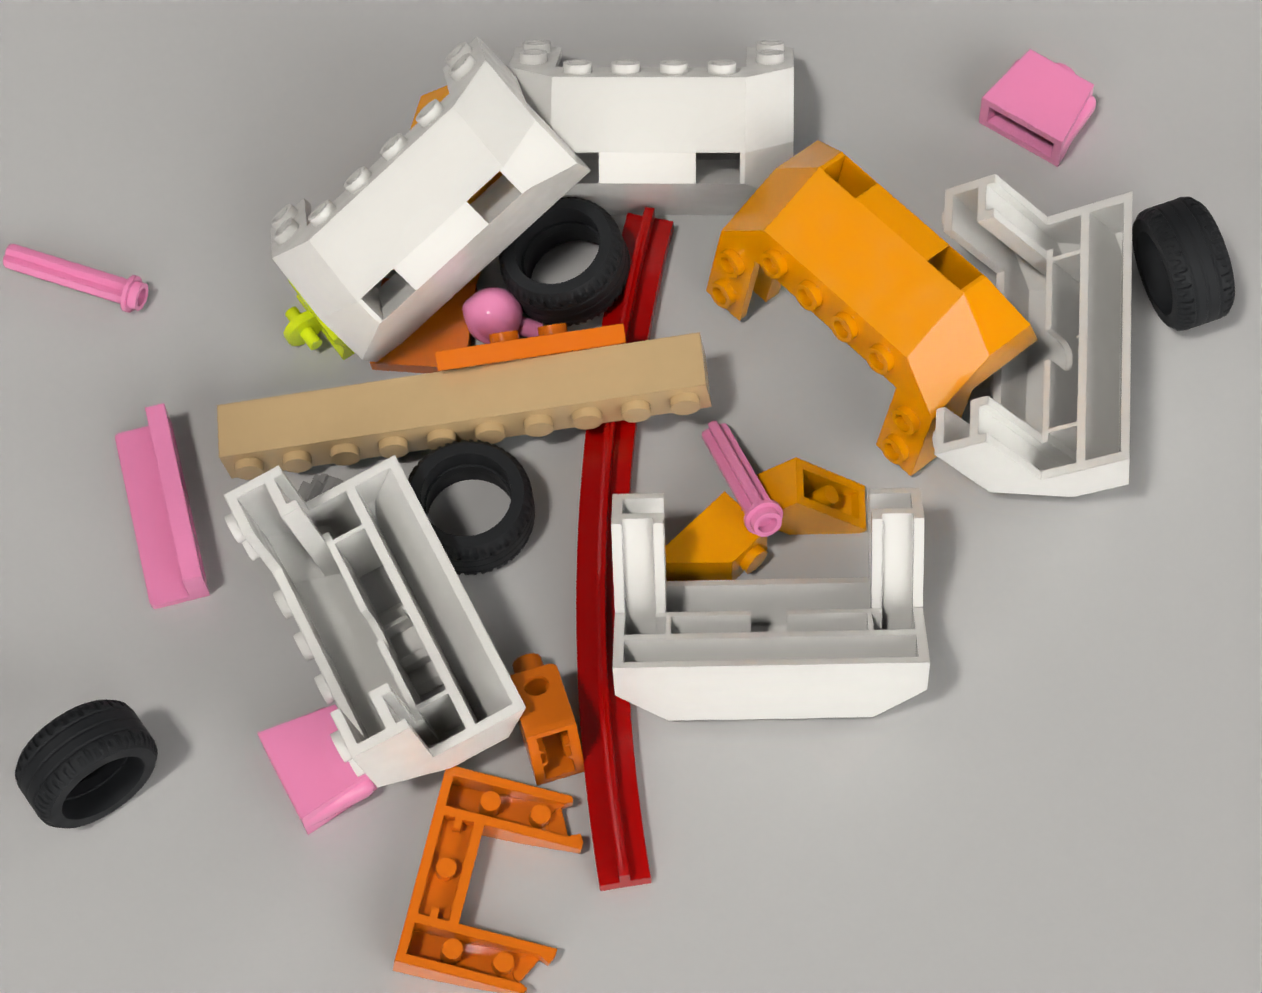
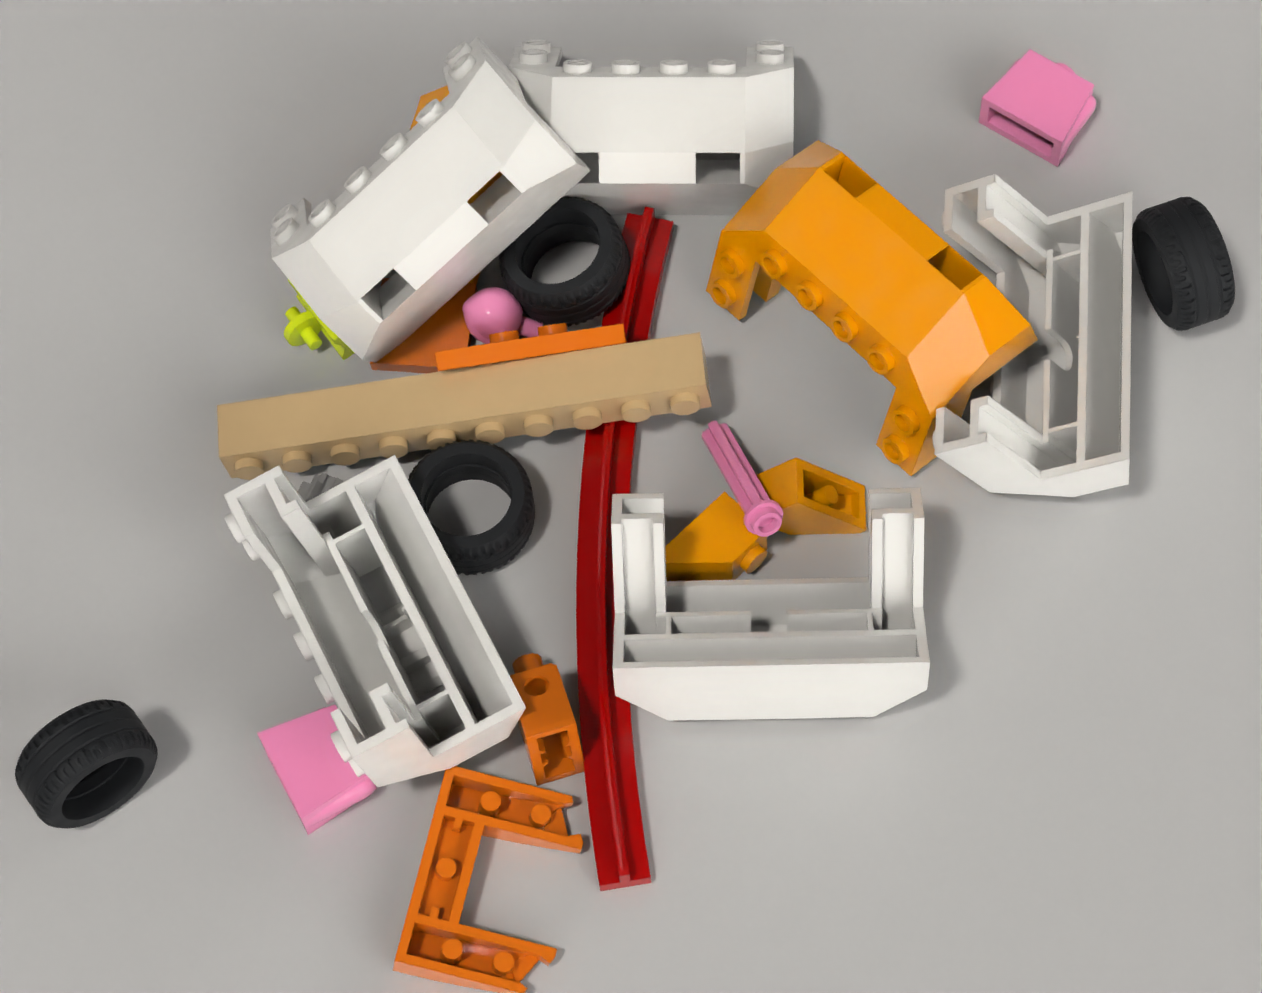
bright pink axle [3,244,149,313] -> none
bright pink panel [115,403,210,609] -> none

